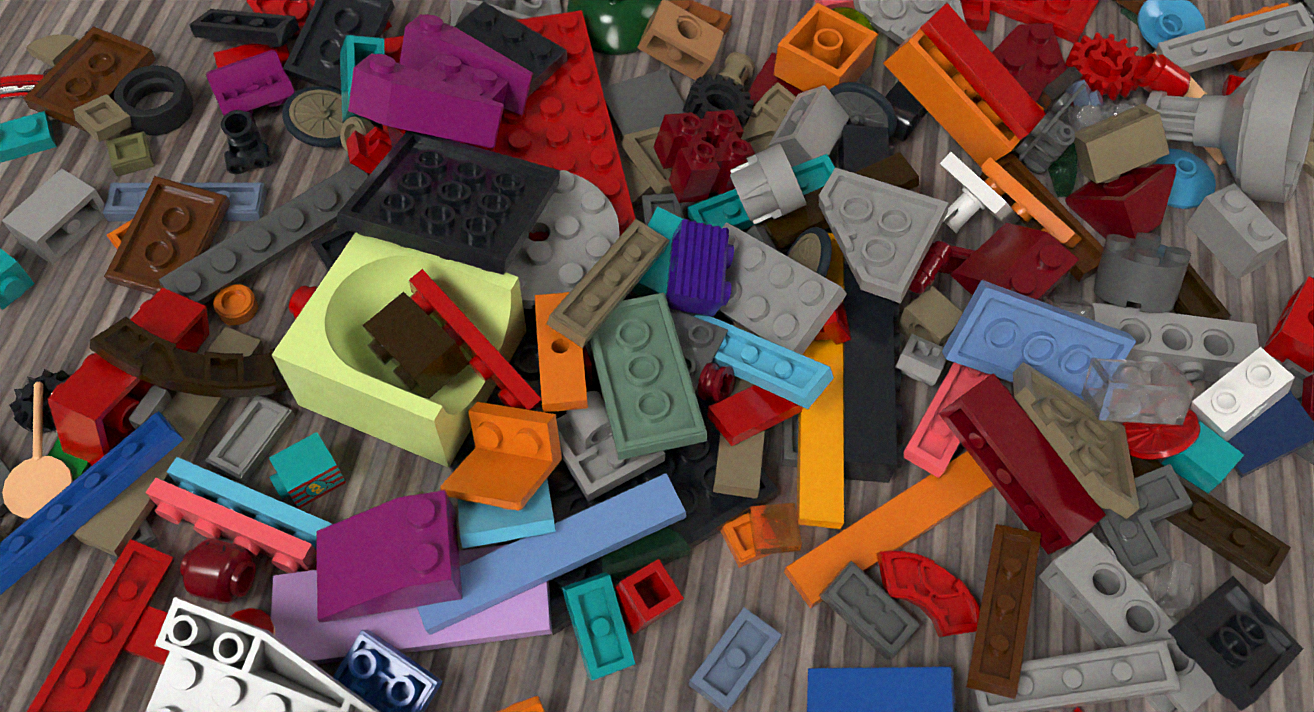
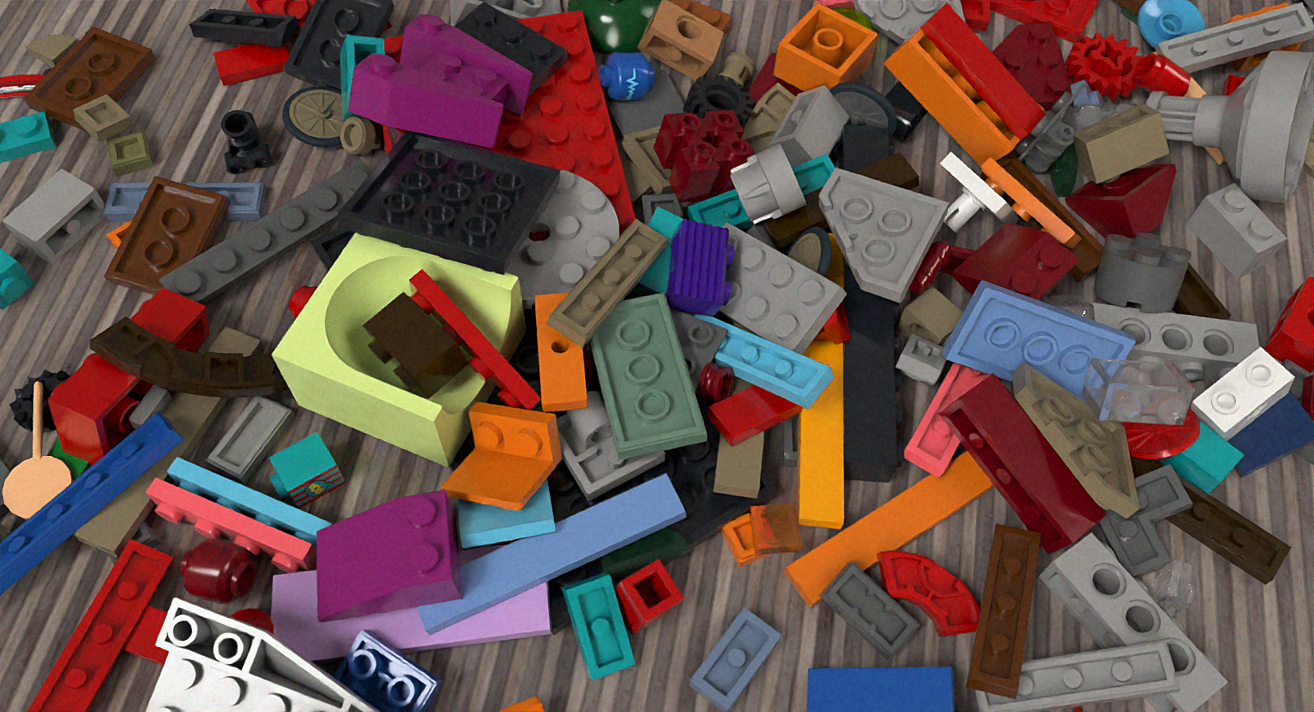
black tyre [114,65,193,136] -> none
magenta bracket [206,50,295,116] -> none
orange tile [213,284,258,325] -> none
red tile [346,127,392,174] -> none
clear smoke tile [1036,66,1083,119] -> none
dark azure dish [1154,148,1216,209] -> none
black plate [1168,576,1303,711] -> none
none -> blue head [599,52,655,100]

